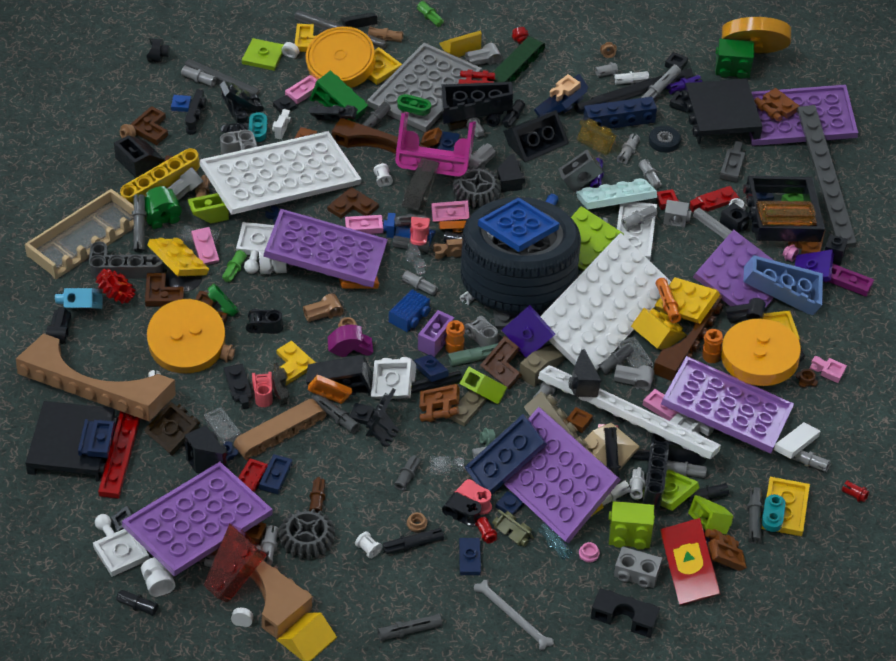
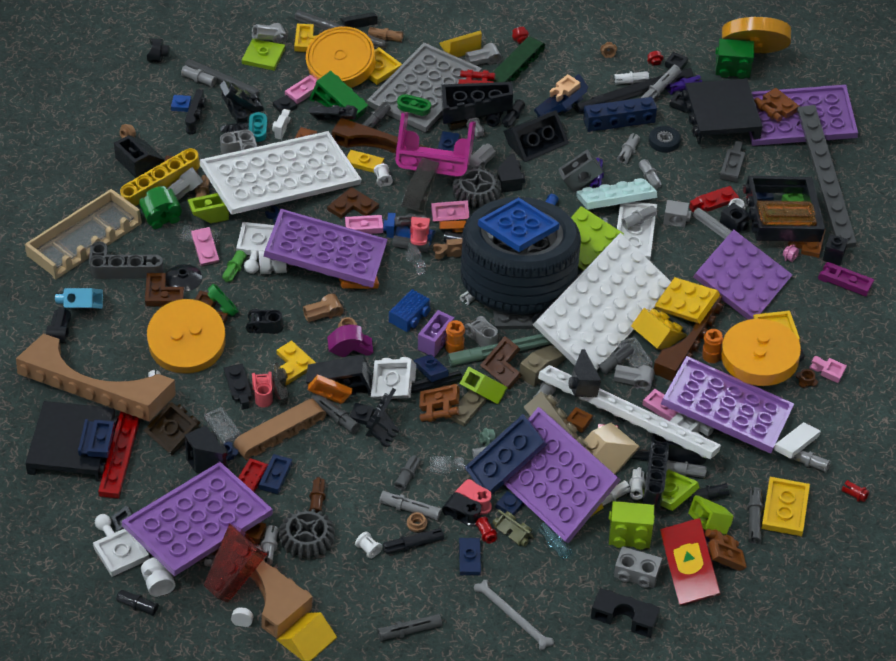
red gear [96,269,135,304] -> none
reddish brown plate [130,106,168,145] -> none
dark grey pin [132,194,147,251] -> none
yellow plate [147,238,209,276] -> none
medium nougat plate [220,344,235,363] -> none
white tile [281,42,299,58] -> none
light grey axle [402,270,438,296] -> none
bright green axle [417,1,444,27] -> none
dark orange plate [420,127,442,147] -> none
dark purple plate [502,305,555,358] -> none
clear yellow bracket [577,119,617,155] -> none
bright pink plate [579,542,600,562] -> none
light grey pin [595,62,618,78] -> none
black axle [604,427,621,485] -> none
orange pin [655,278,681,323] -> none
red plate [656,189,679,210] -> none
black piece [726,298,766,323] -> none
medium blue wedge [743,255,823,315] -> none
teal plate [762,494,786,532] -> none
dark purple plate [795,250,834,282] -> none
none -> light grey piece [252,23,288,43]
none -> yellow plate [347,150,384,173]
none -> light grey pin [379,490,441,521]
none -> red plate [647,51,664,66]

